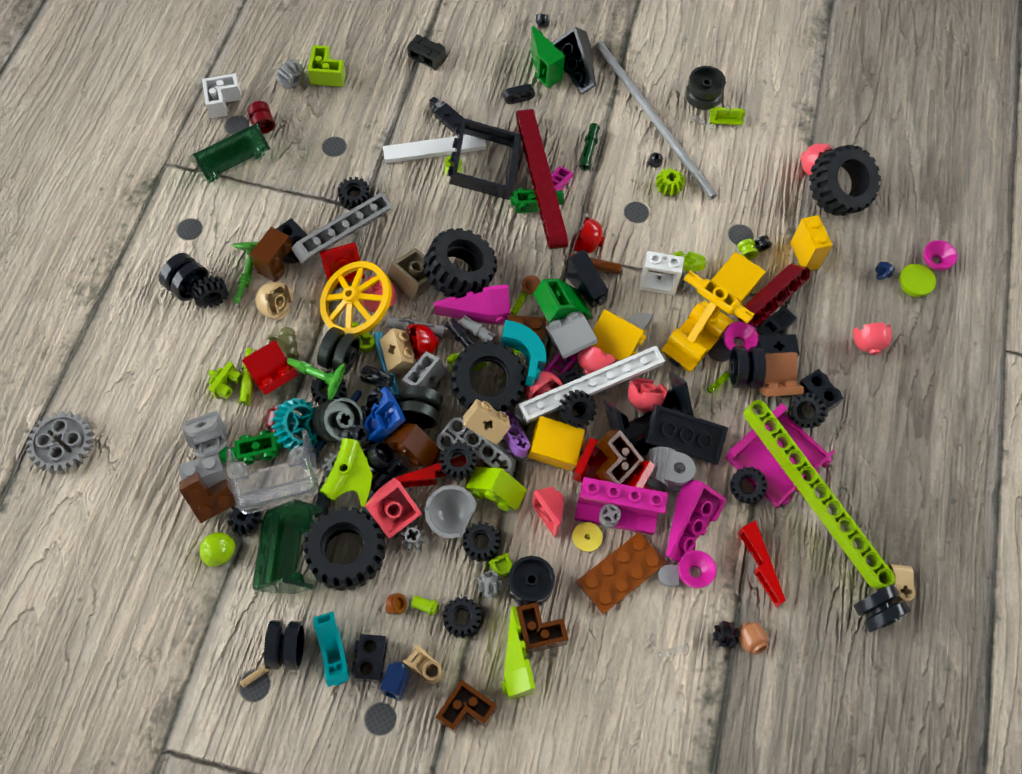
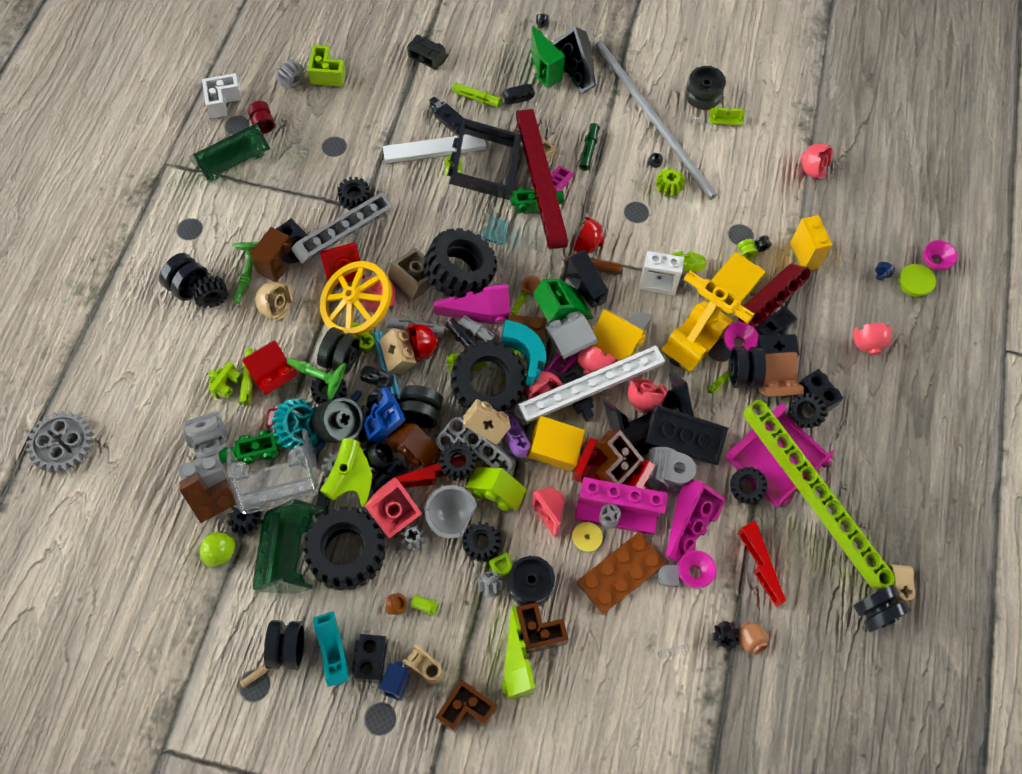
olive animal [268,327,300,359] -> none
black bush [348,425,368,443] -> none
light grey brick [402,351,447,389] -> none
black tyre [443,597,481,638] -> none
black tyre [558,390,597,428] -> none
black tyre [809,145,881,216] -> none
none -> lime pin [452,82,502,108]
none -> clear light blue panel [483,216,509,246]
none -> tan tile [542,139,556,160]

